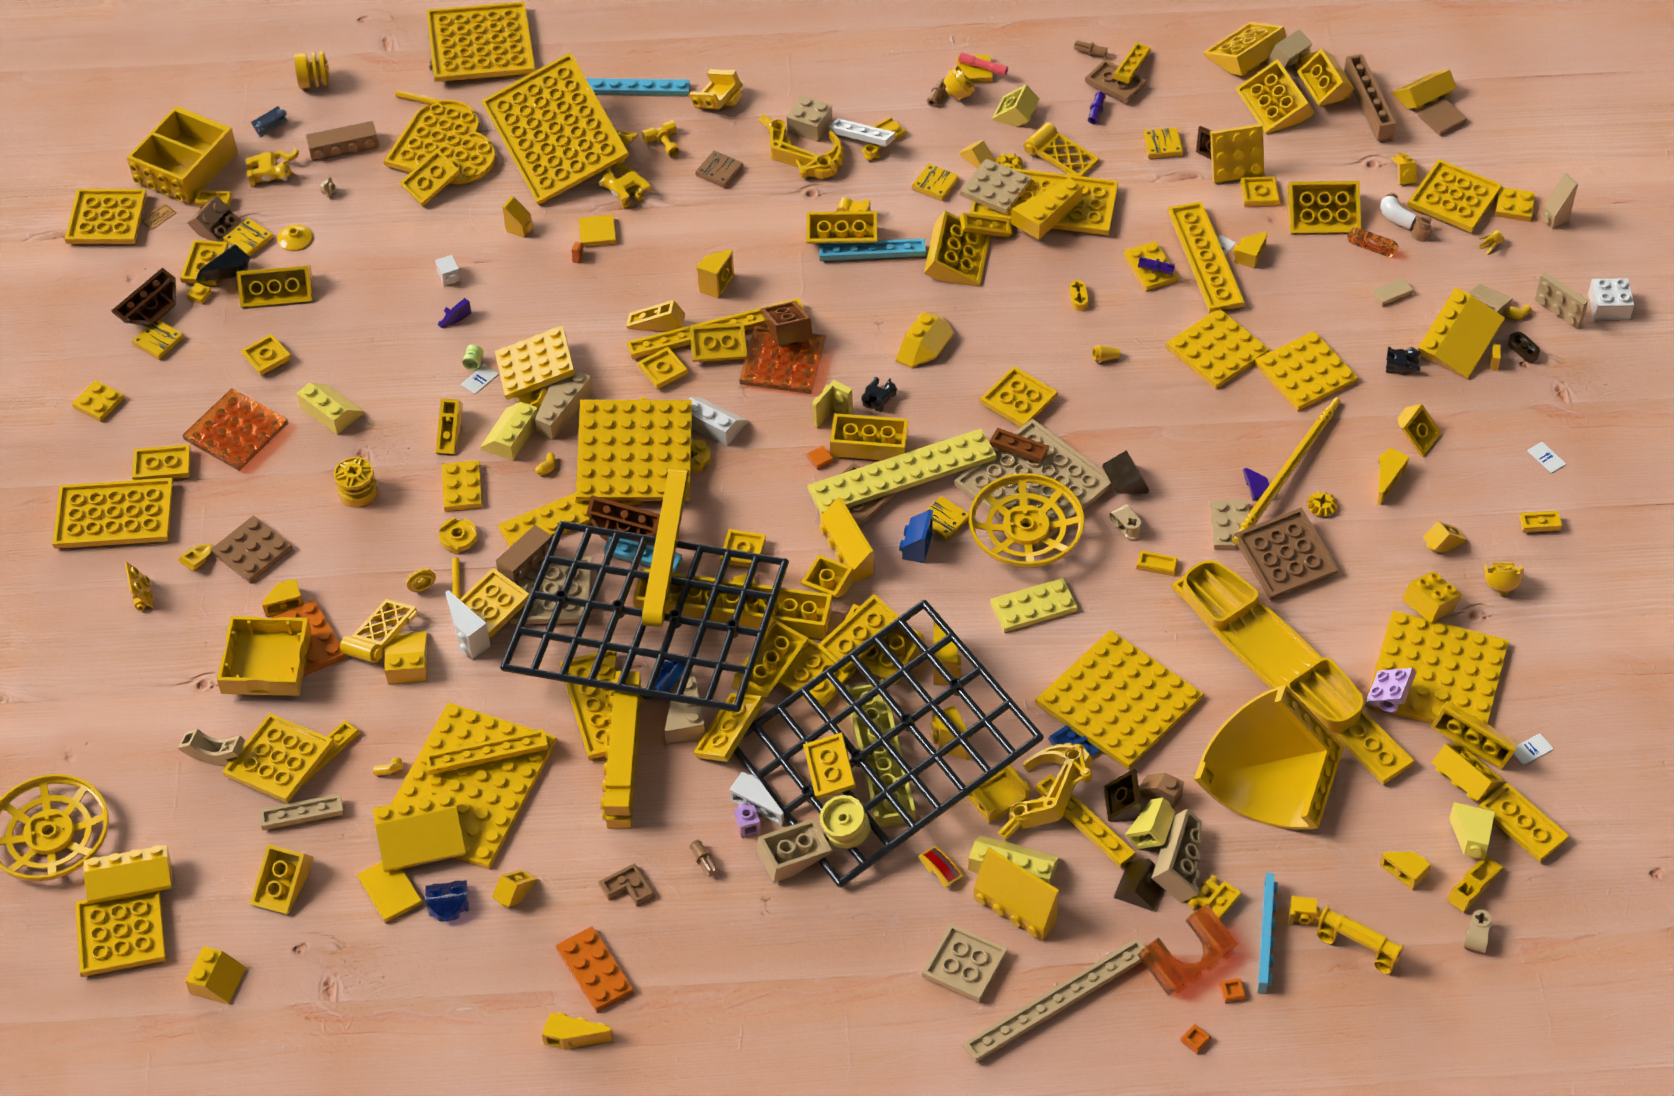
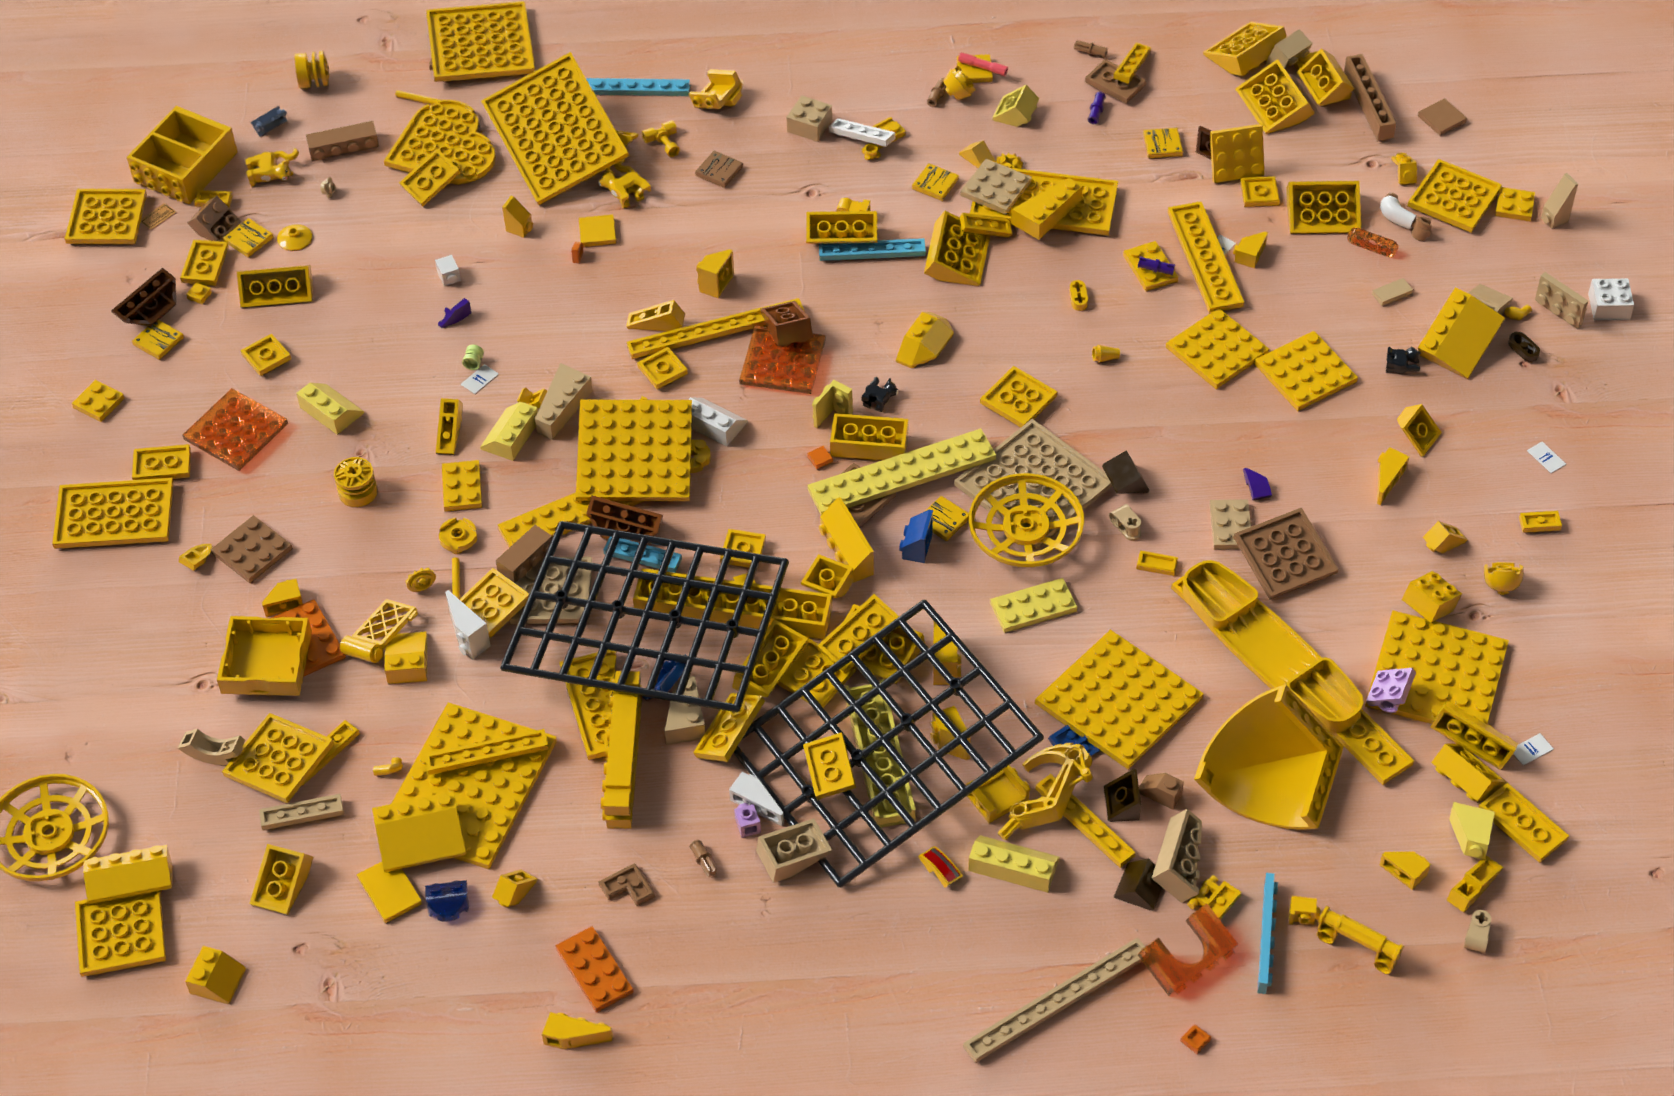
yellow hinge [125,561,154,611] -> none
black slope [196,244,251,282] -> none
yellow plate [495,326,576,401] -> none
yellow arm [535,453,555,475] -> none
yellow beam [642,469,688,627] -> none
yellow plate [689,323,747,362] -> none
yellow piece [758,114,844,179] -> none
light yellow wheel [820,795,870,849] -> none
tan plate [922,923,1007,1002] -> none
yellow slope [973,848,1059,941] -> none
dark orange plate [990,428,1049,464] -> none
yellow piece [1024,122,1099,176] -> none
light yellow slope [1125,798,1176,849] -> none
orange tile [1220,978,1246,1003] -> none
yellow axle [1232,398,1341,544] -> none
yellow gear [1307,491,1338,517] -> none
yellow slope [1392,69,1457,110] -> none
yellow piece [1479,230,1504,254] -> none
yellow tile [1490,344,1501,371] -> none

